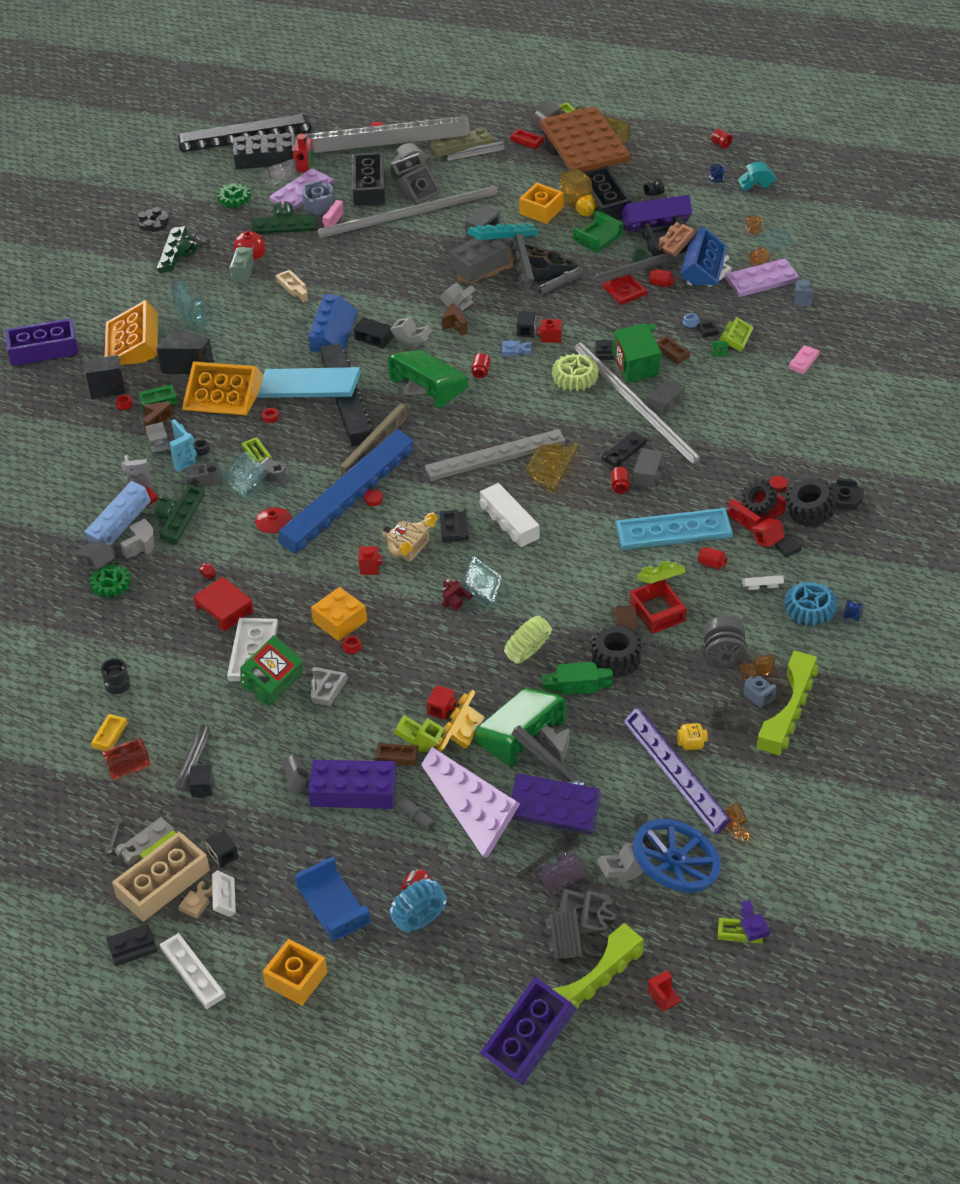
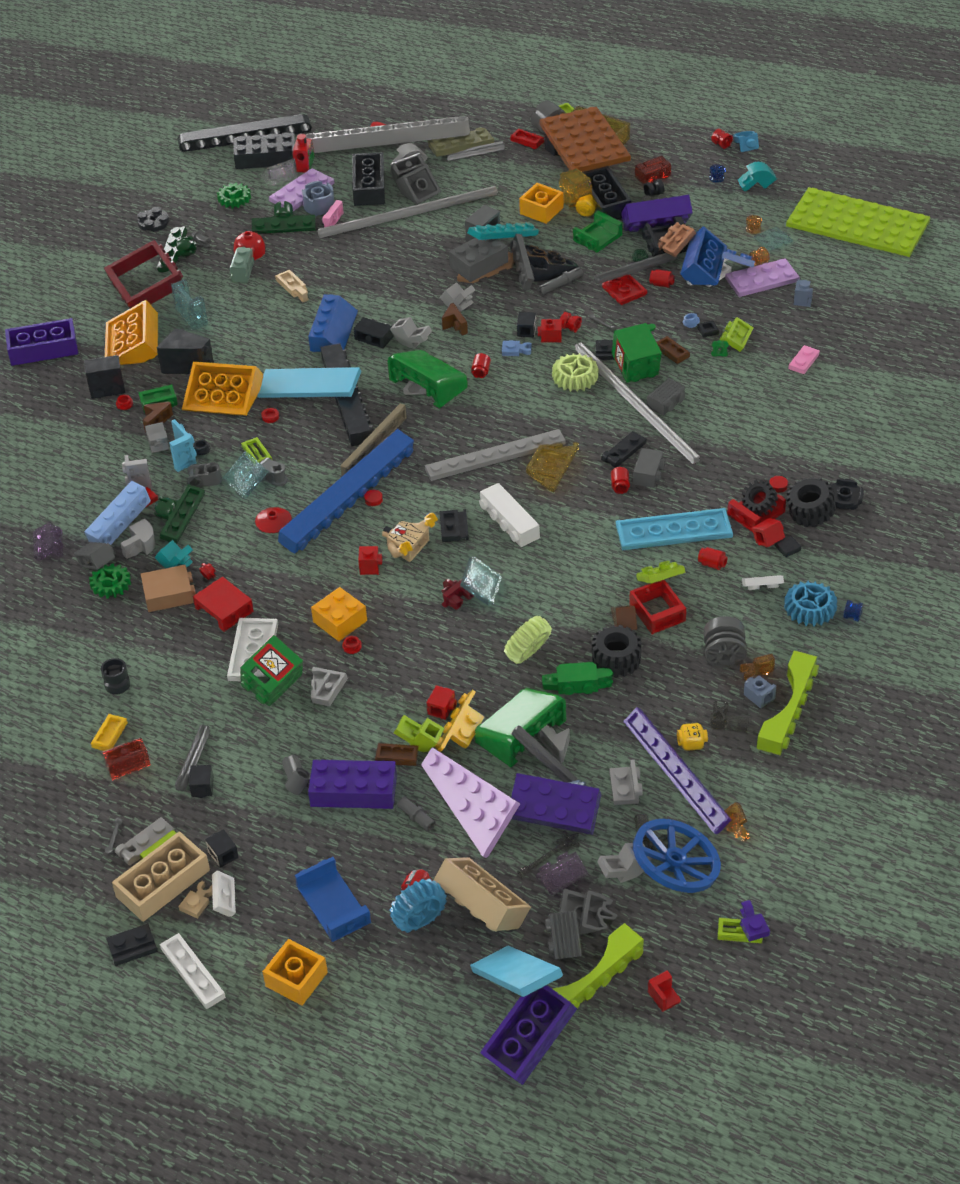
none -> clear purple bracket [33,521,63,561]
none -> dark red window [104,240,185,309]
none -> medium nougat brick [141,565,196,612]
none -> teal brick [155,540,193,568]
none -> tan brick [433,858,531,932]
none -> medium azure tile [470,945,563,997]
none -> red wheel [560,312,582,333]
none -> light grey bracket [609,760,643,805]
none -> clear red brick [635,156,671,185]
none -> plate [720,249,755,267]
none -> dark azure piece [733,131,759,152]
none -> lime plate [786,187,930,257]

